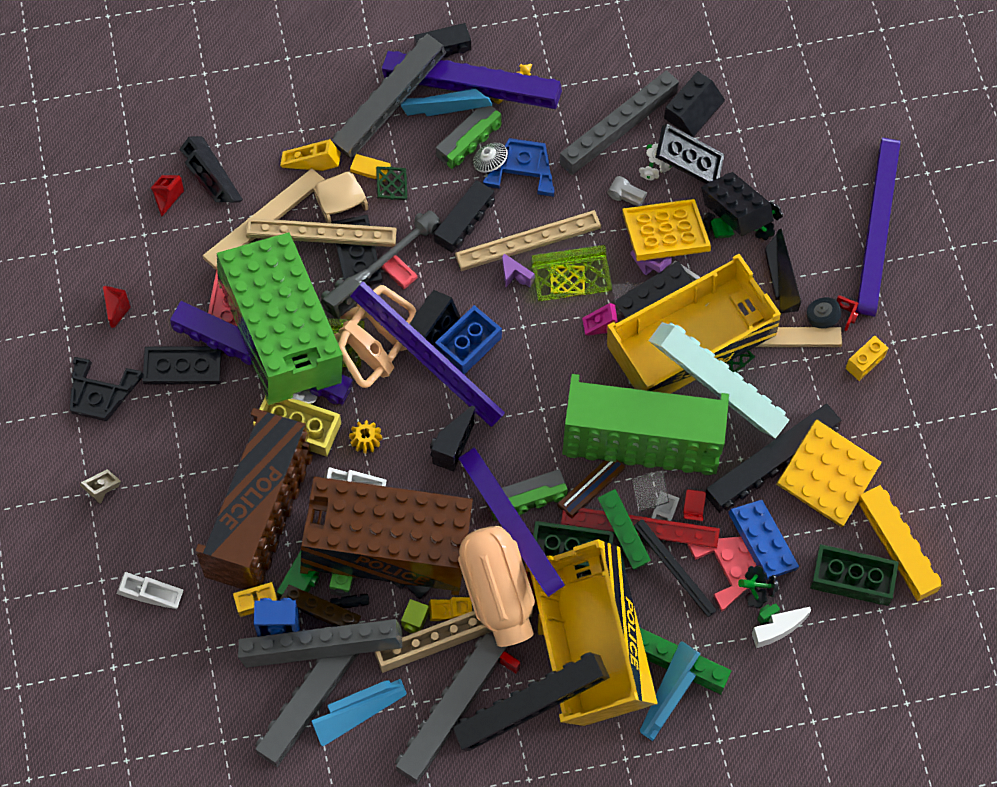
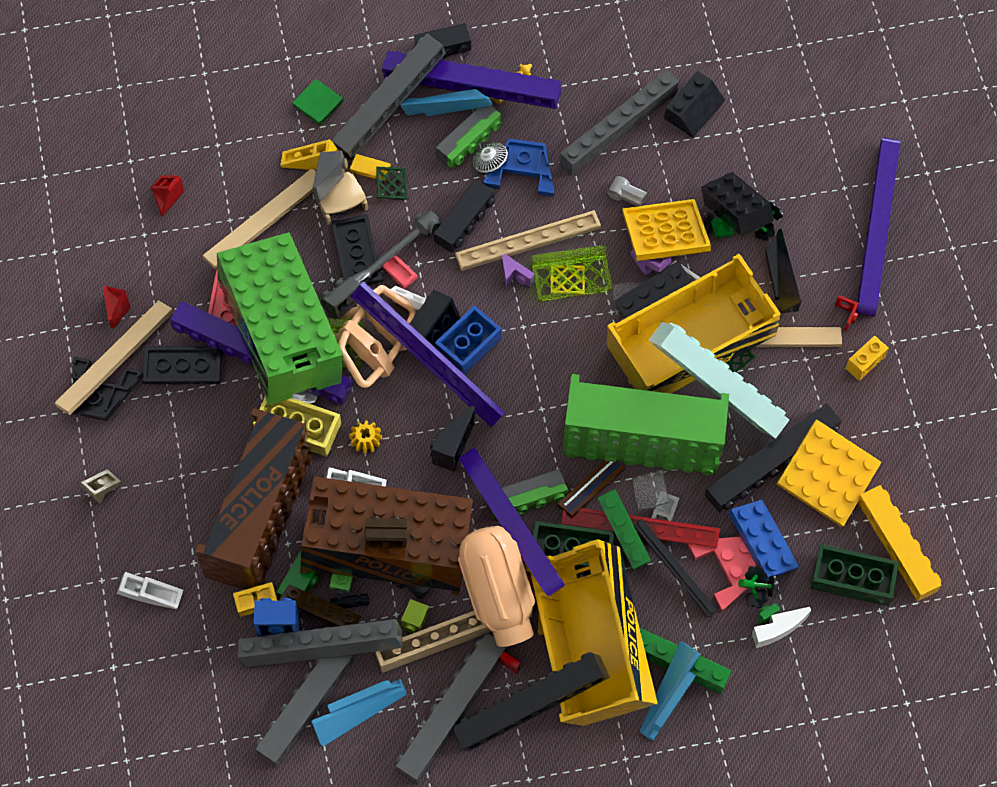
black wedge [179,136,243,203] -> none
tan tile [246,218,397,247] -> none
yellow slope [429,597,472,621] -> none
dark pink slope [582,303,618,335] -> none
white plant [639,144,672,180] -> none
plate [655,123,724,184] -> none
red bracket [683,489,706,521] -> none
black wheel [807,297,841,328] -> none
none -> tan tile [55,300,174,415]
none -> green tile [292,79,343,125]
none -> dark grey slope [312,151,348,202]
none -> dark brown brick [365,516,407,548]
none -> white plate [390,286,426,311]

